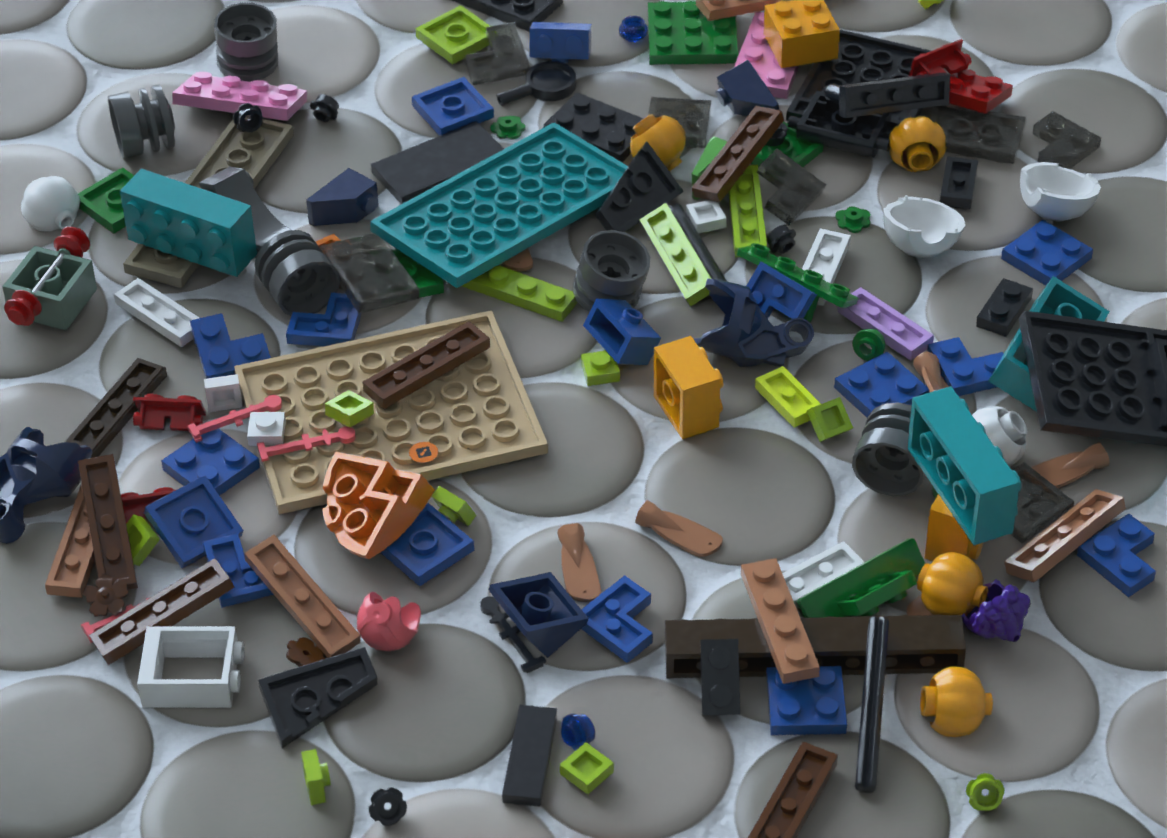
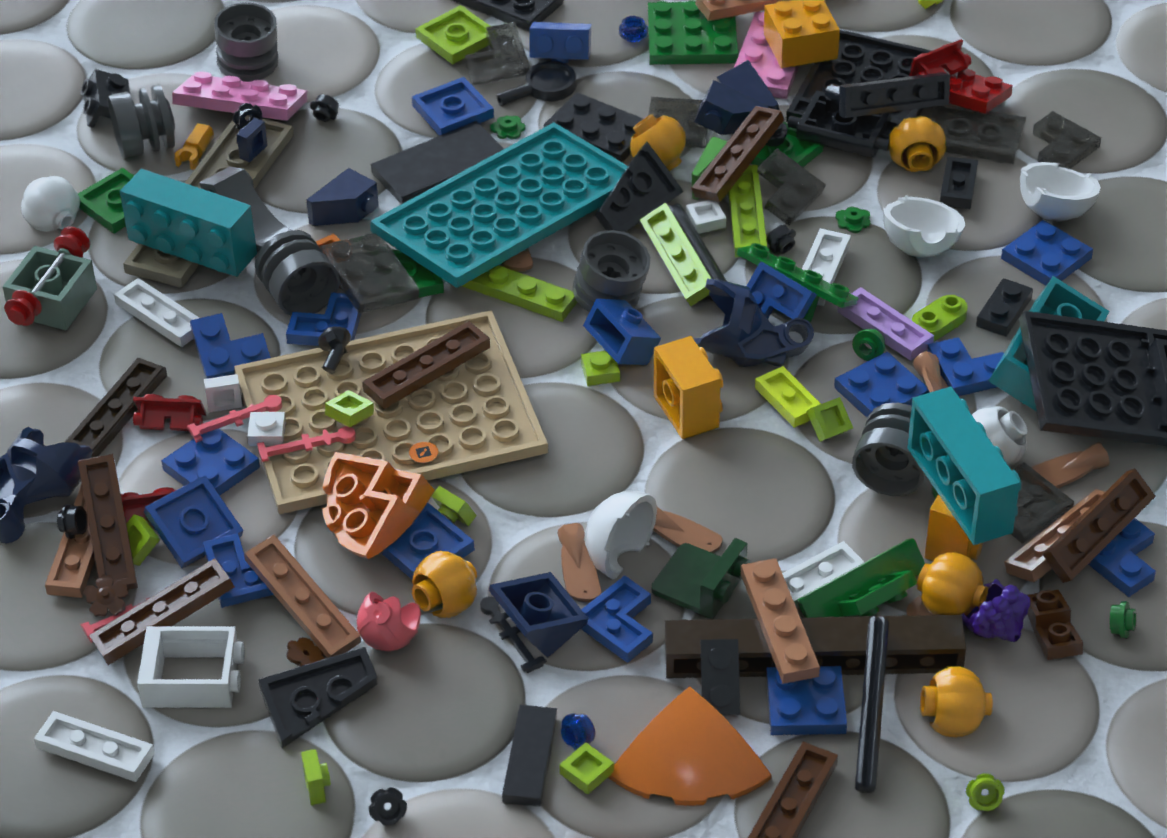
none -> white plate [34,711,155,782]
none -> black plate [57,504,88,539]
none -> black bracket [81,69,130,128]
none -> light orange bar [174,123,214,170]
none -> dark blue plate [237,118,268,162]
none -> black plate [318,326,351,374]
none -> light orange plant [412,551,477,618]
none -> white cylinder [585,491,657,580]
none -> orange brick [608,686,771,806]
none -> dark green bracket [651,538,750,619]
none -> dark blue slope [694,80,768,135]
none -> lime plate [912,295,968,341]
none -> reddish brown slope [1027,589,1083,660]
none -> reddish brown plate [1042,468,1156,583]
none -> green plate [1110,601,1136,638]

